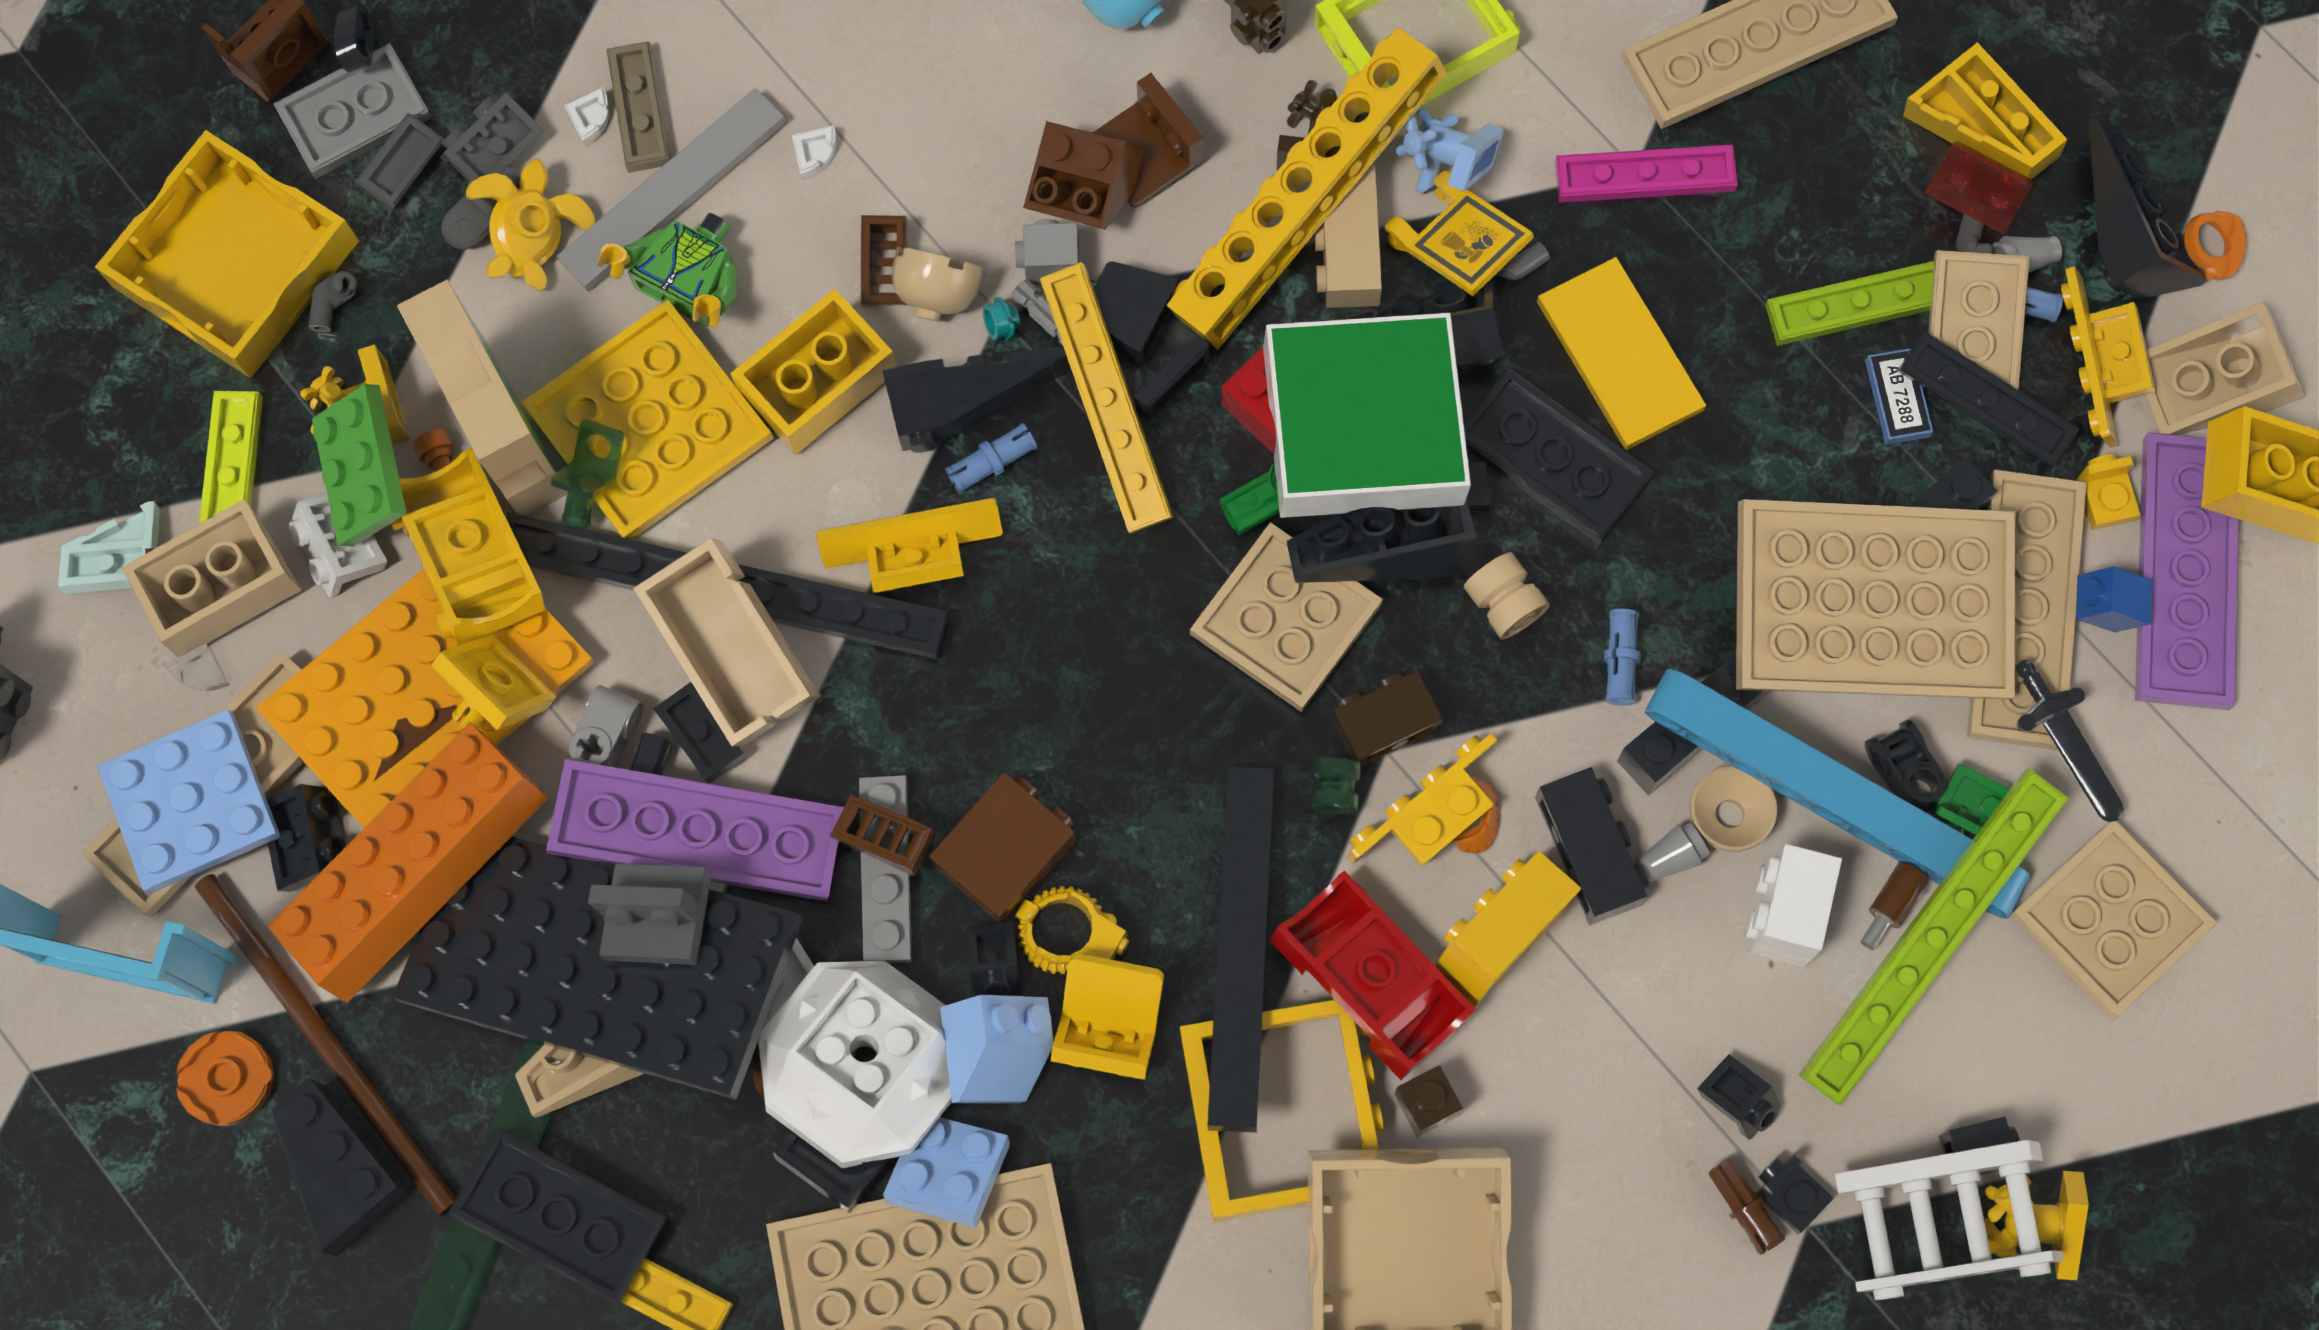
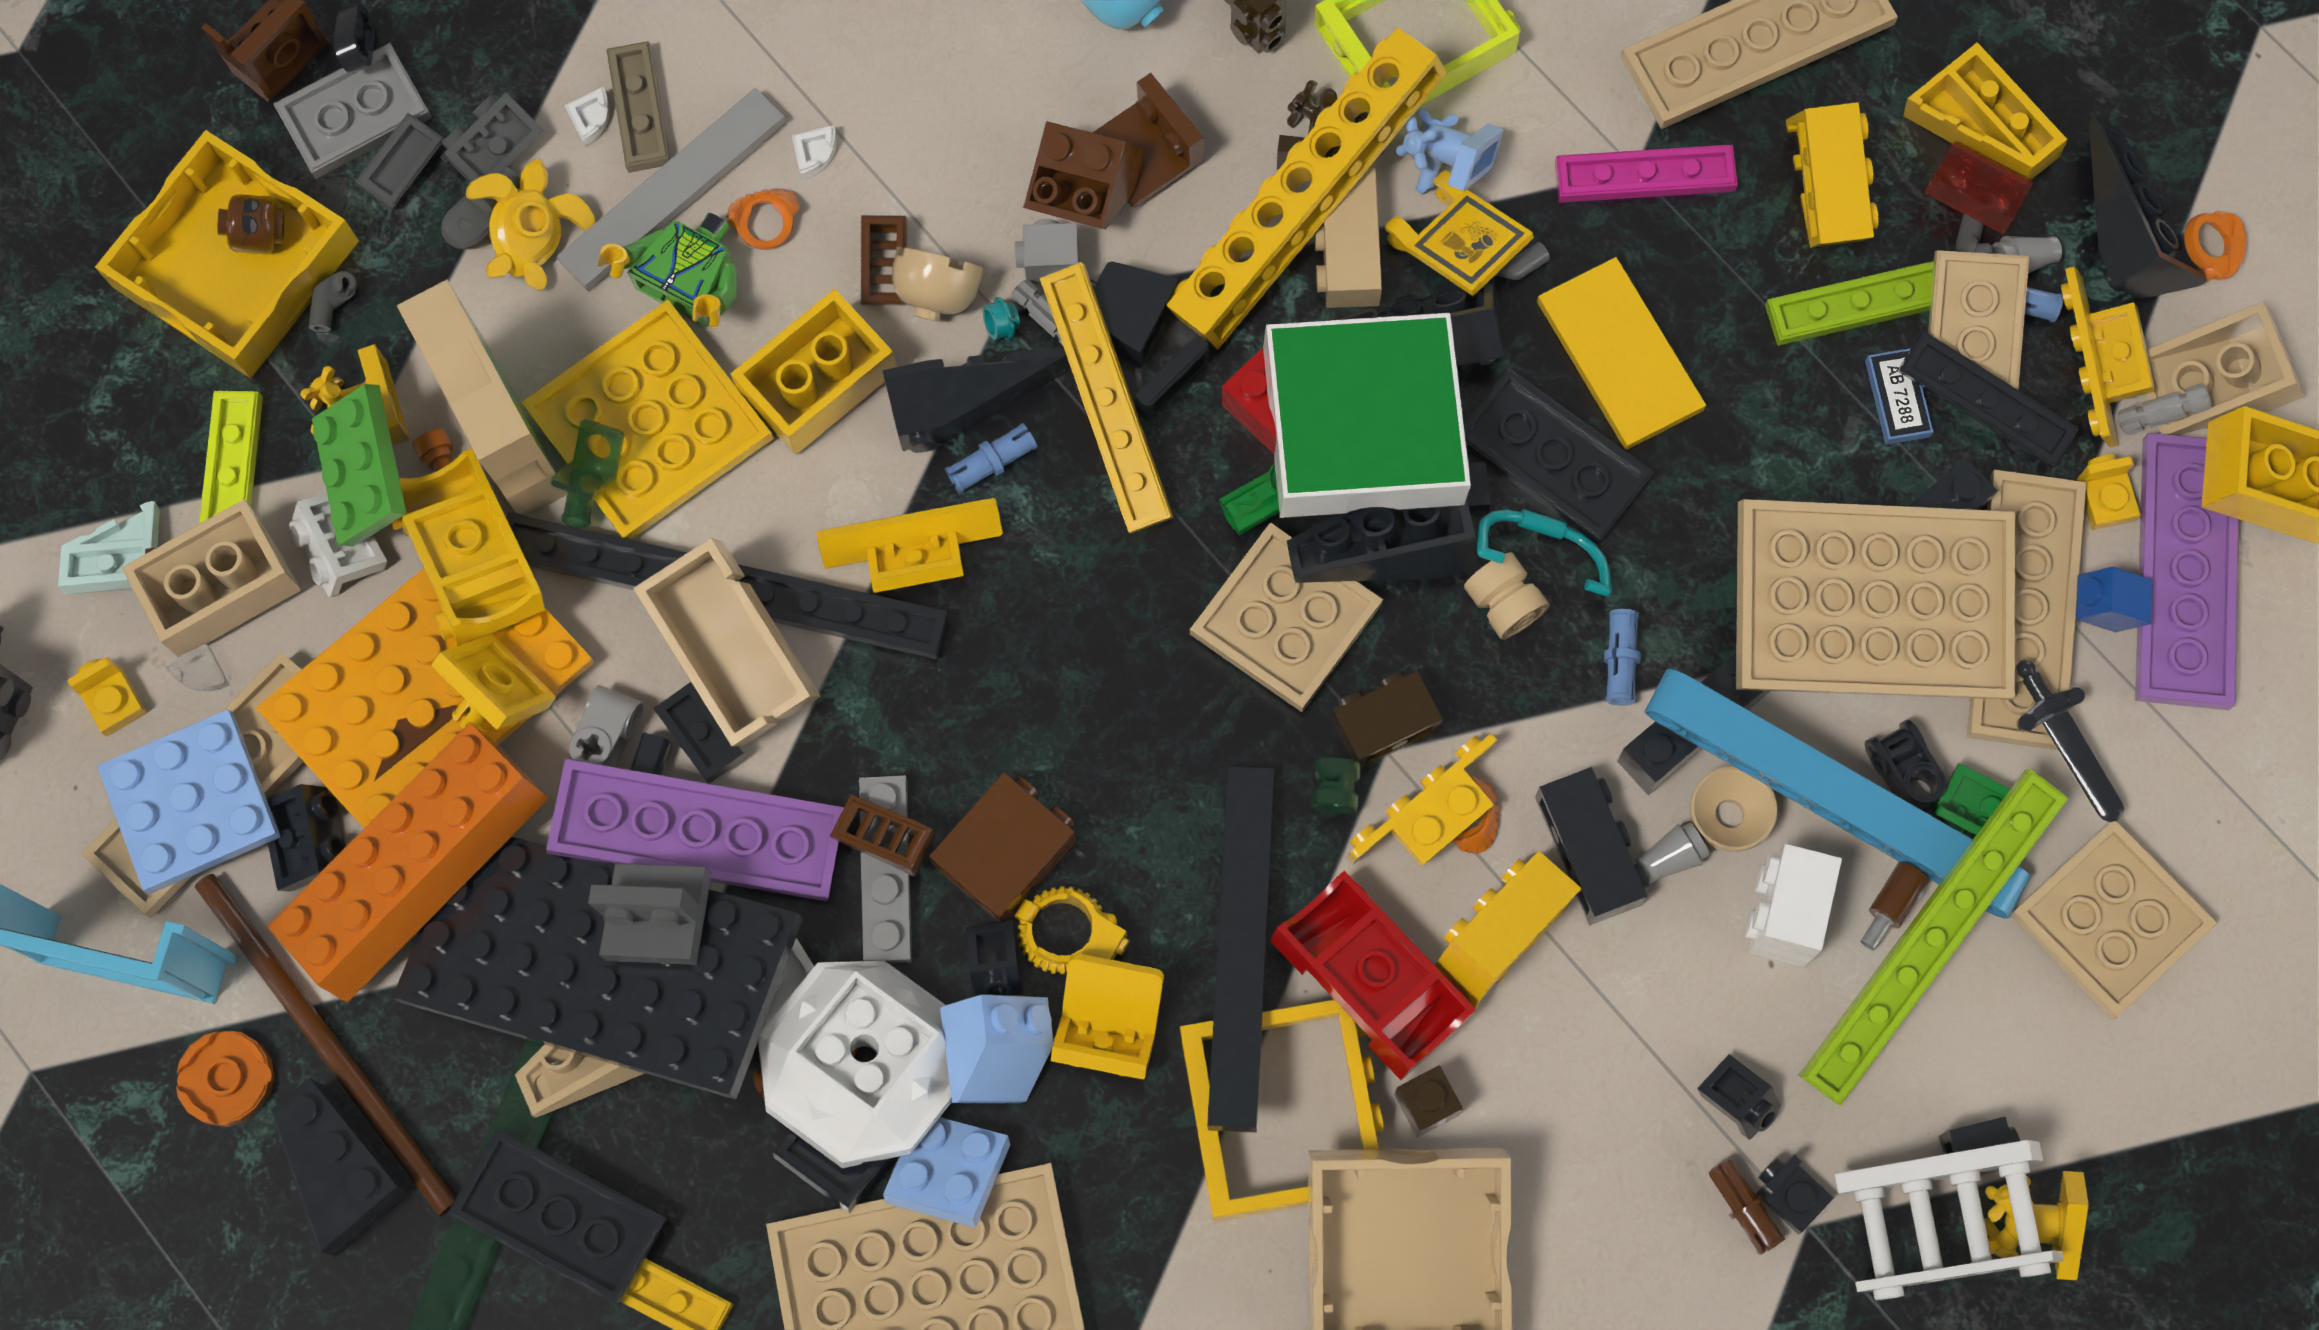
none -> yellow bracket [67,657,147,737]
none -> reddish brown head [217,194,284,254]
none -> orange piece [726,188,800,250]
none -> teal piece [1476,509,1612,596]
none -> yellow wedge [1785,102,1878,248]
none -> light grey axle [2118,384,2212,435]

